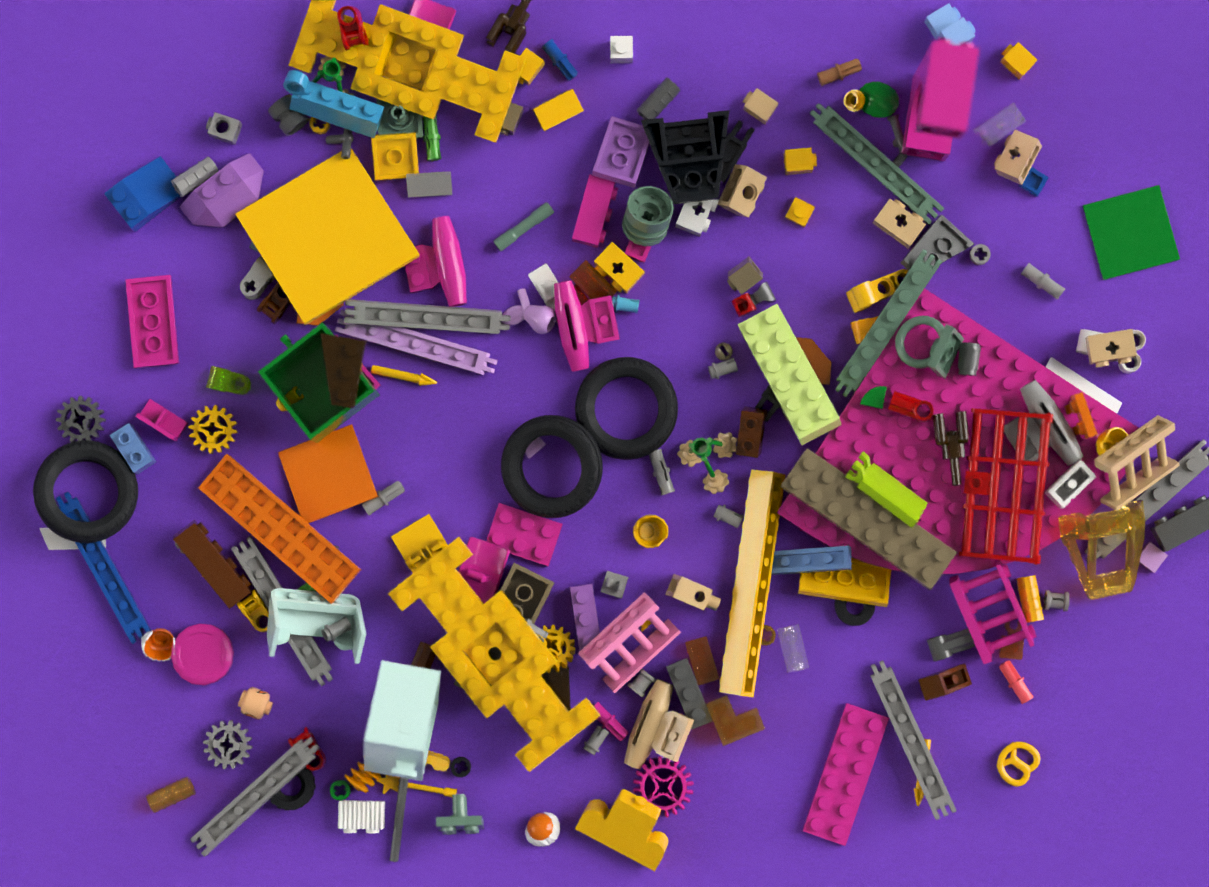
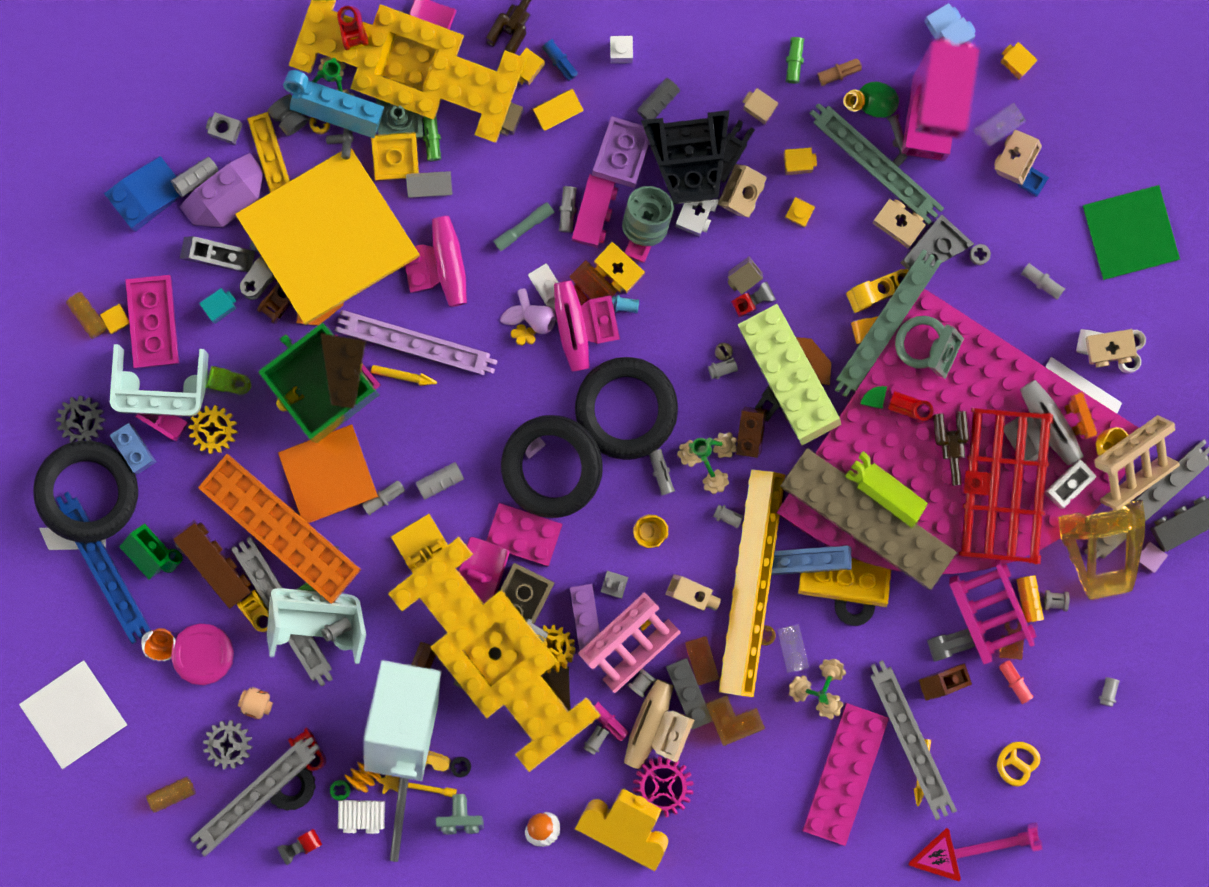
light grey hinge [344,299,511,334] -> none
dark grey piece [958,342,981,376] -> none
none -> white sticker [19,660,127,769]
none -> clear yellow axle [66,292,108,339]
none -> yellow tile [100,304,130,334]
none -> light aqua windscreen [110,344,209,416]
none -> green hinge [119,523,183,580]
none -> slope [180,236,255,273]
none -> teal brick [199,288,237,324]
none -> yellow tile [247,112,290,193]
none -> leg [277,829,322,866]
none -> light grey axle [416,462,464,500]
none -> yellow plant [511,324,536,346]
none -> light grey pin [559,186,577,233]
none -> bright green pin [785,37,805,84]
none -> tan plant [789,659,846,720]
none -> dark pink piece [909,822,1042,881]
none -> light grey pin [1098,677,1120,707]

